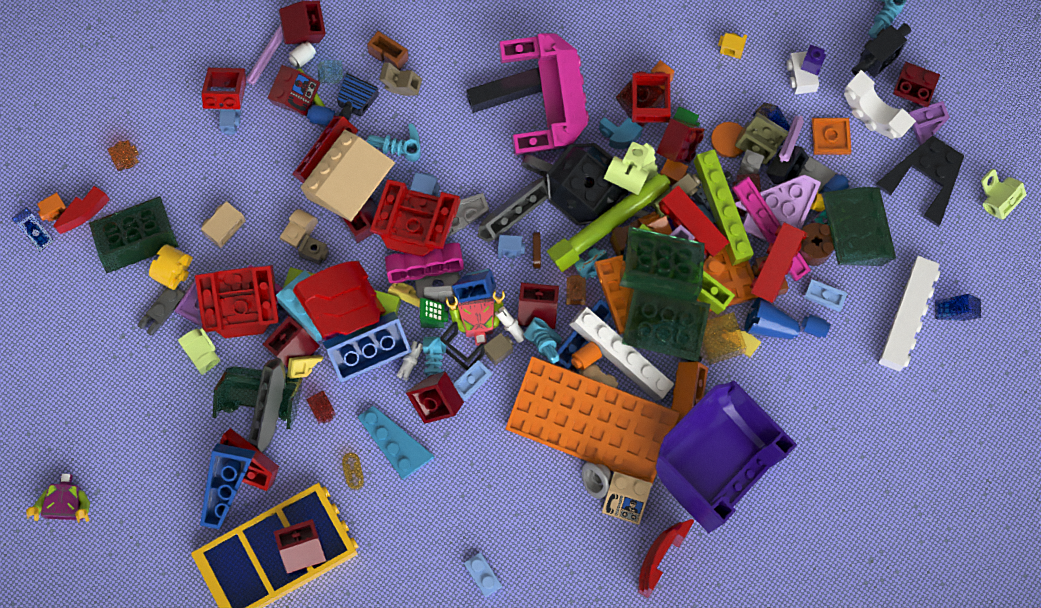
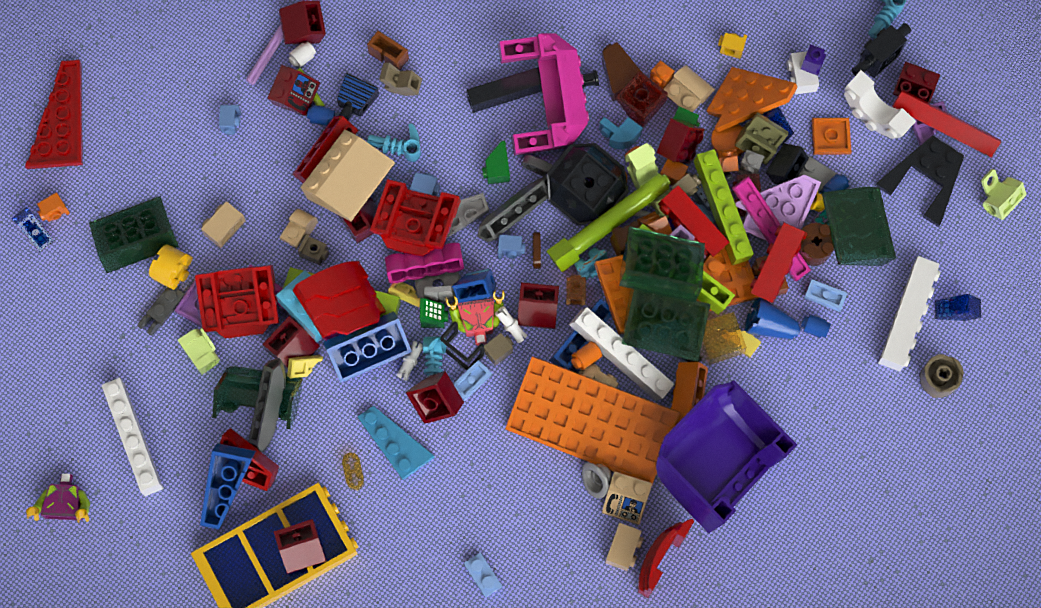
red slope [53,186,110,234] -> none
clear orange brick [107,140,139,172] -> none
red window [201,67,246,110] -> none
clear red brick [306,390,336,424] -> none
clear light blue brick [317,60,343,84] -> none
medium azure piece [524,317,562,364] -> none
yellowish green piece [604,142,649,195] -> none
red window [631,71,671,123] -> none
lavender axle [779,115,804,162] -> none
none -> red wing [25,60,83,169]
none -> white brick [101,378,164,496]
none -> green slope [482,141,510,185]
none -> black bush [580,70,599,89]
none -> reddish brown slope [602,42,644,102]
none -> tan brick [605,523,644,571]
none -> tan brick [662,65,715,112]
none -> orange wing [706,67,797,132]
none -> orange brick [718,148,739,172]
none -> red tile [892,90,1001,158]
none -> dark tan brick [919,354,964,398]

